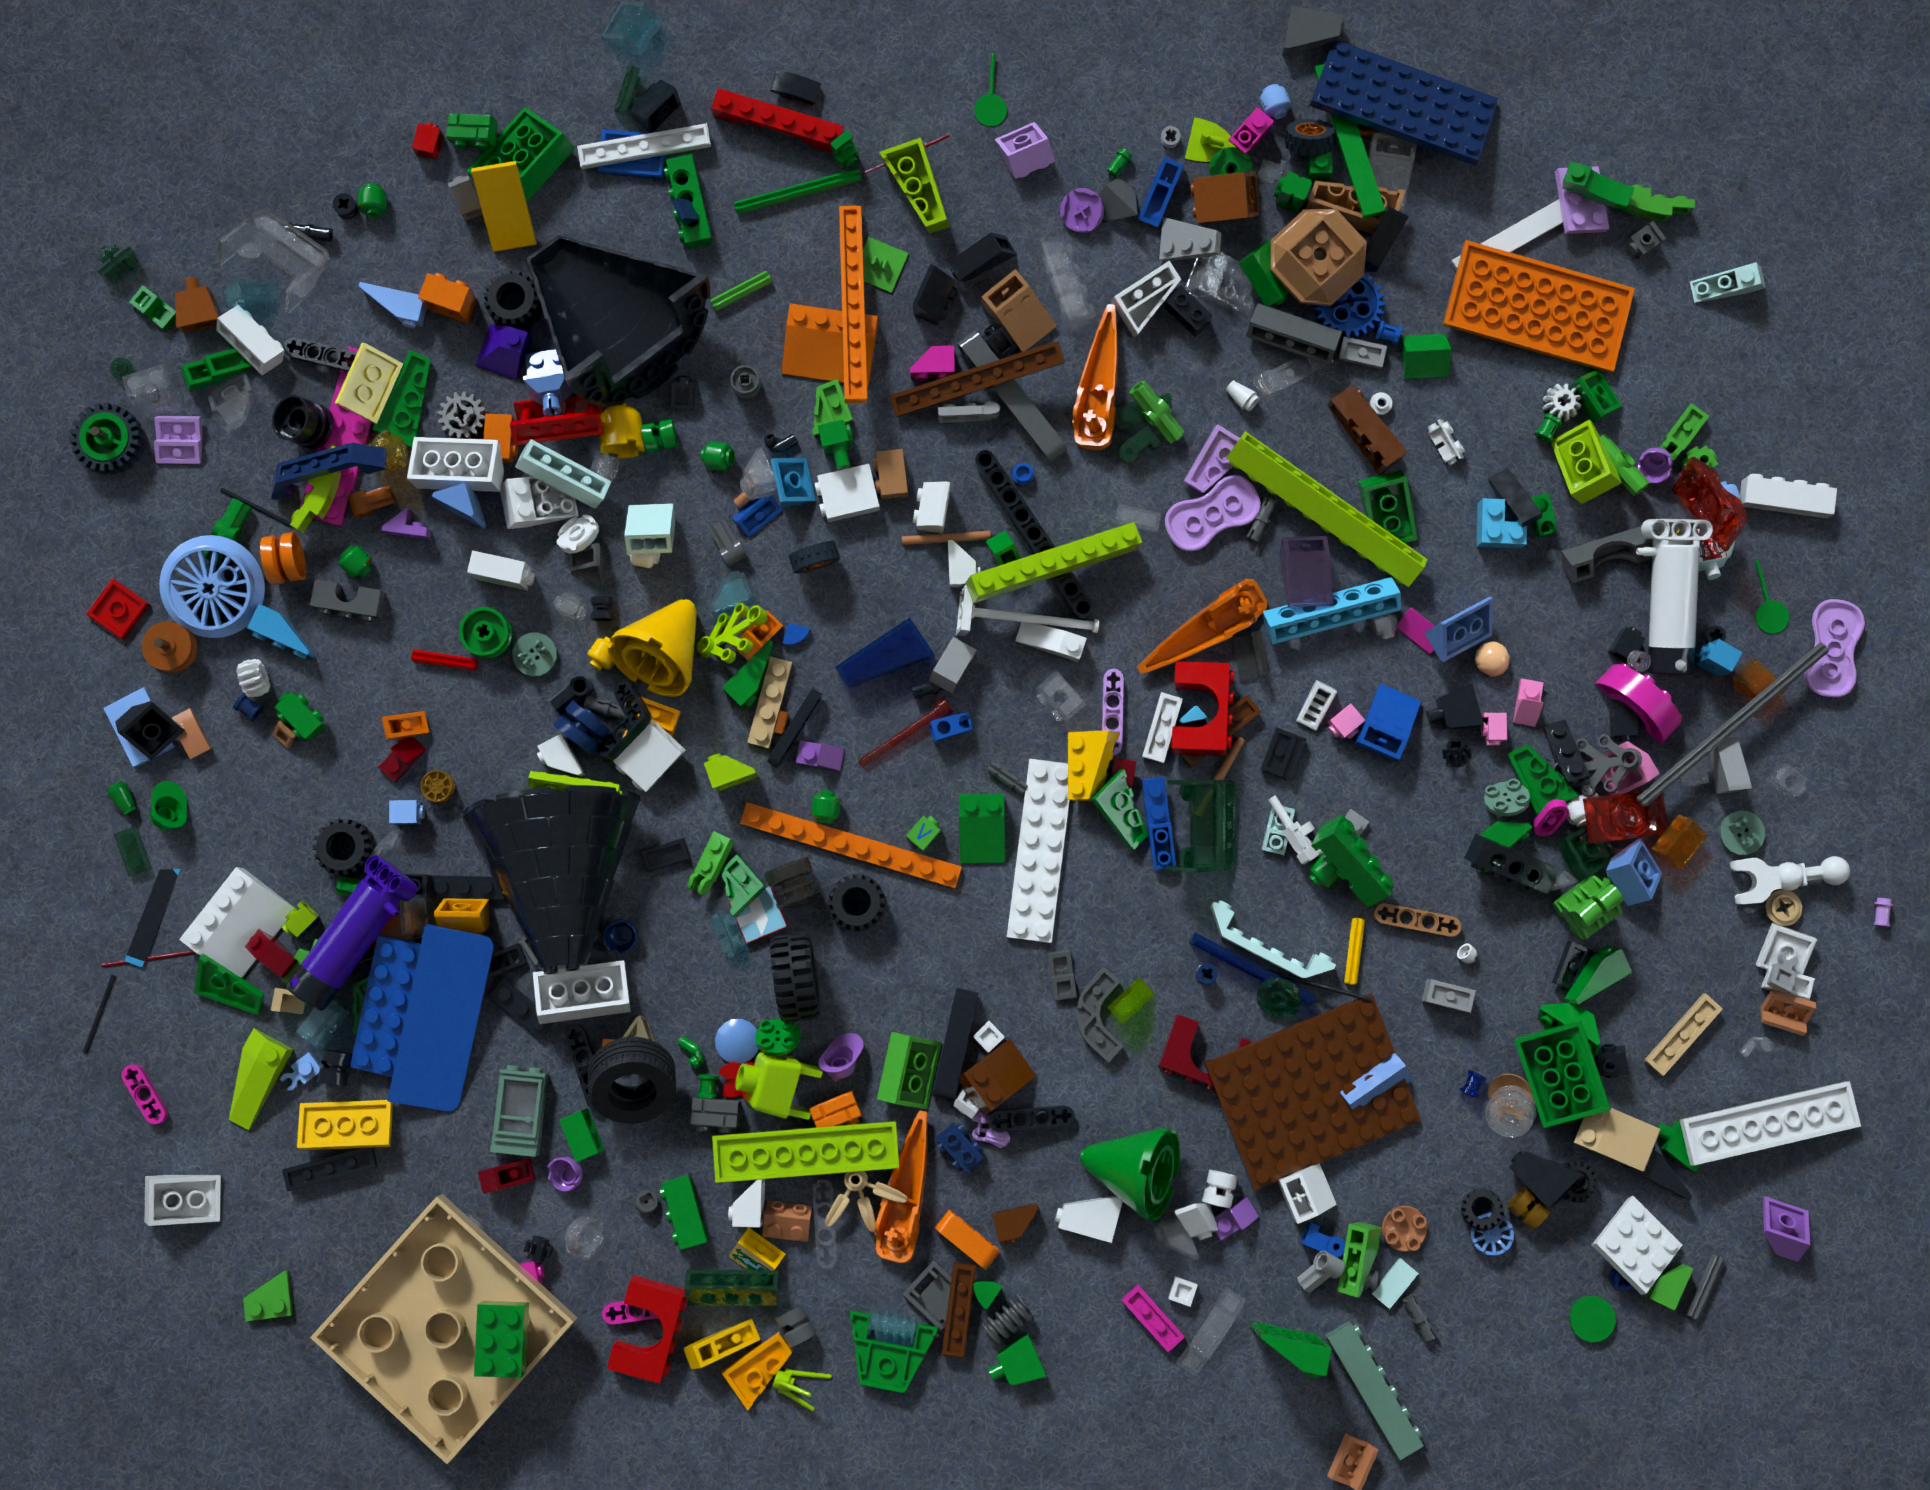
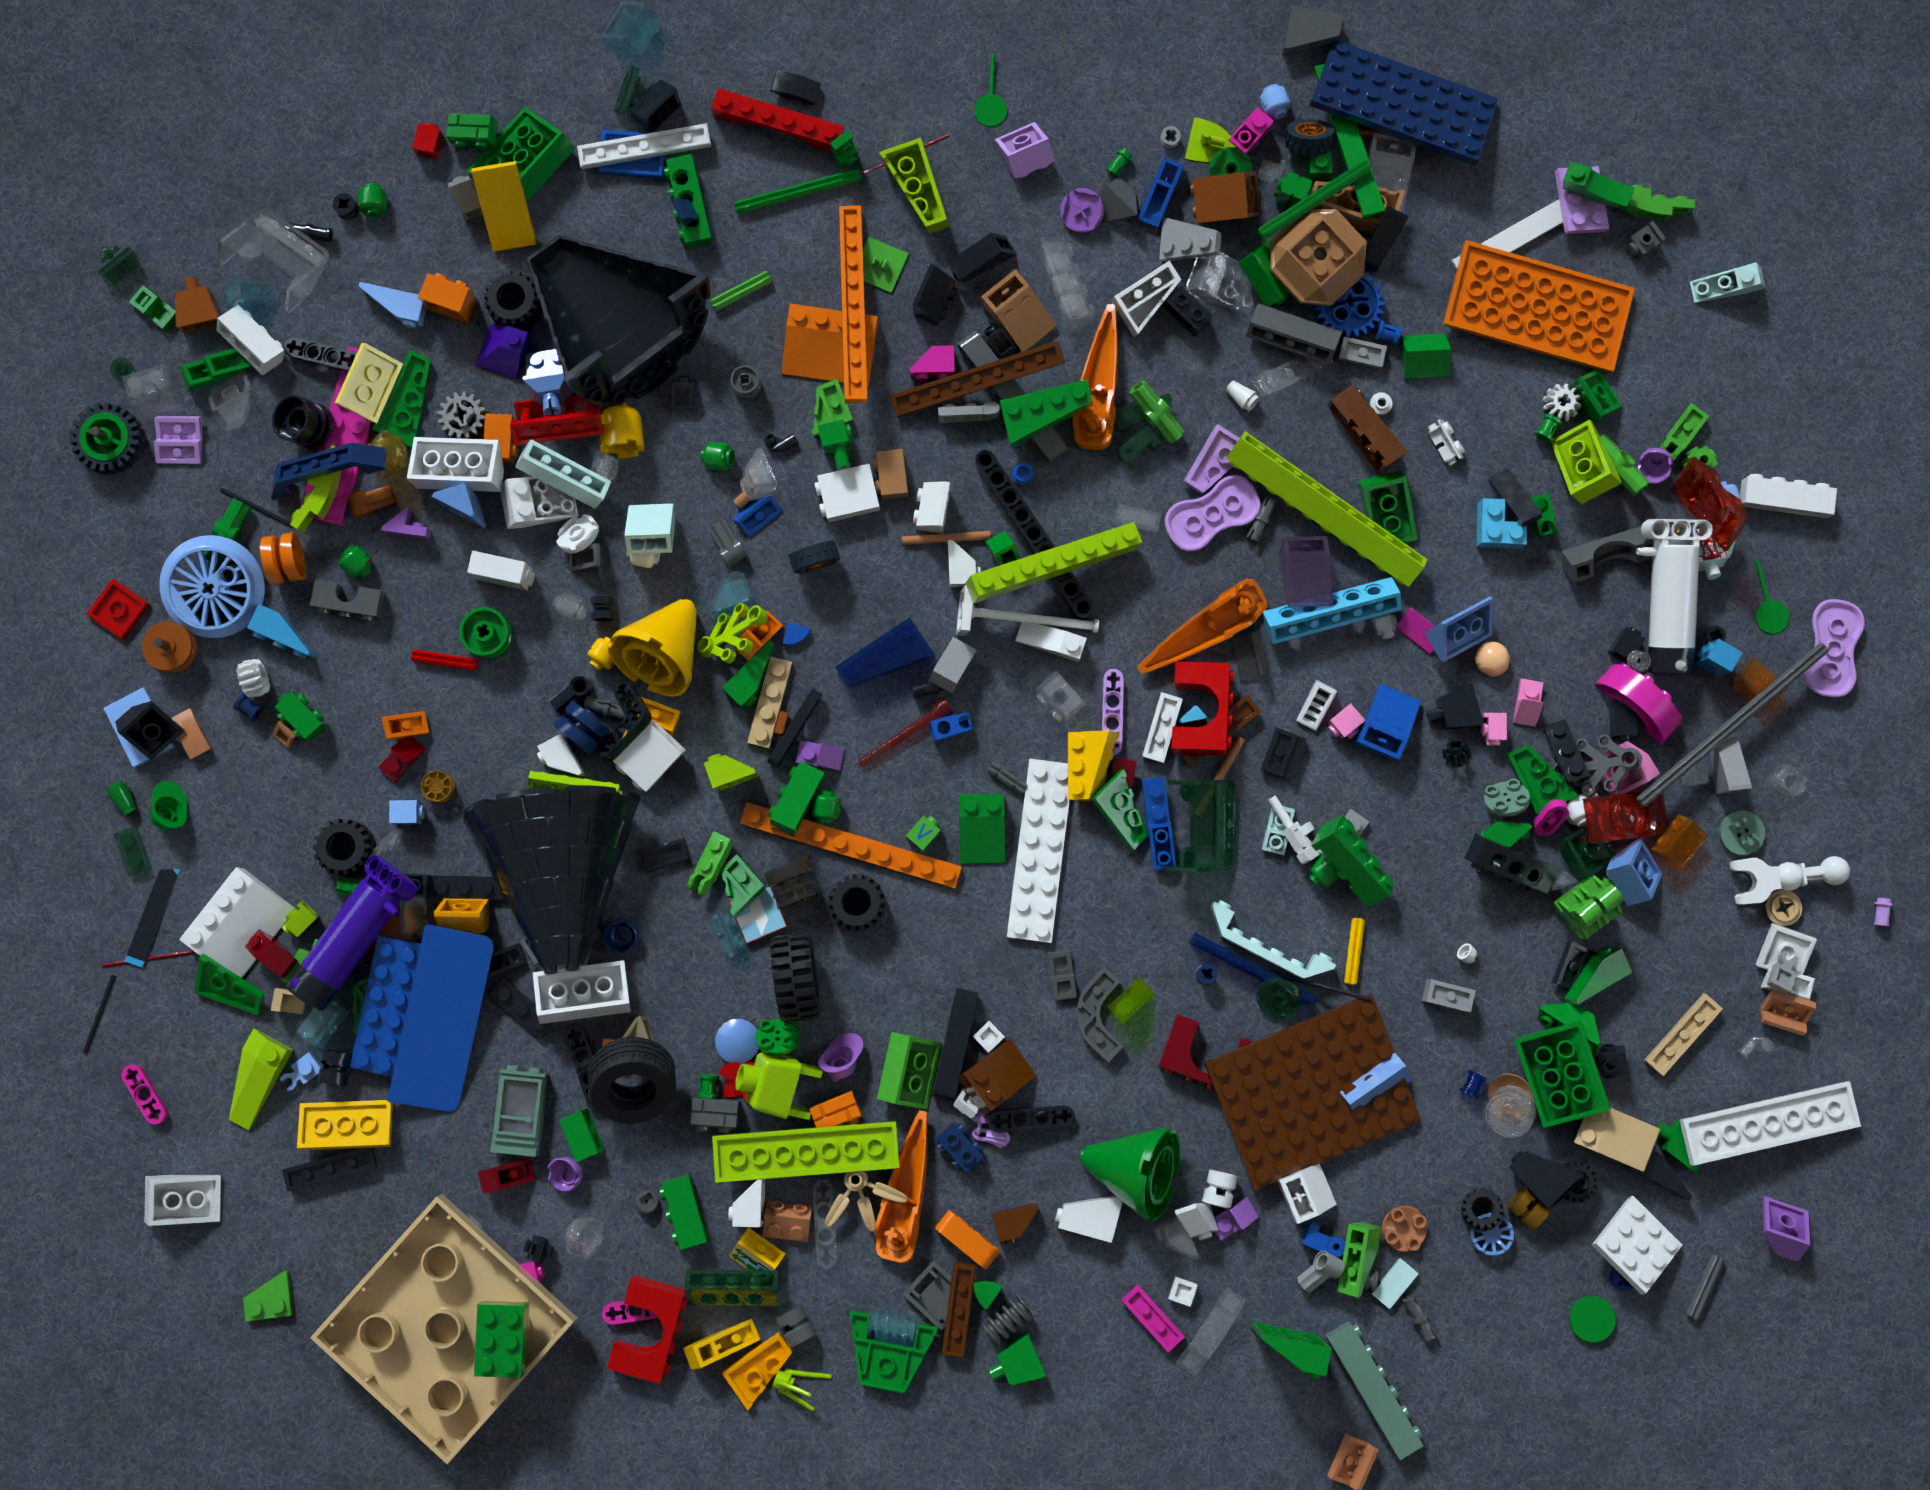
sand green plate [512,632,558,677] -> none
green wheel [641,419,678,453] -> none
green arm [678,1036,704,1069] -> none
dark azure slope [771,458,816,508] -> none
medium nougat beam [1373,904,1461,937] -> none
bright green slope [1644,1264,1693,1311] -> none
none -> green brick [768,761,825,837]
none -> green wedge [1000,379,1093,448]
none -> green axle [1258,160,1372,240]

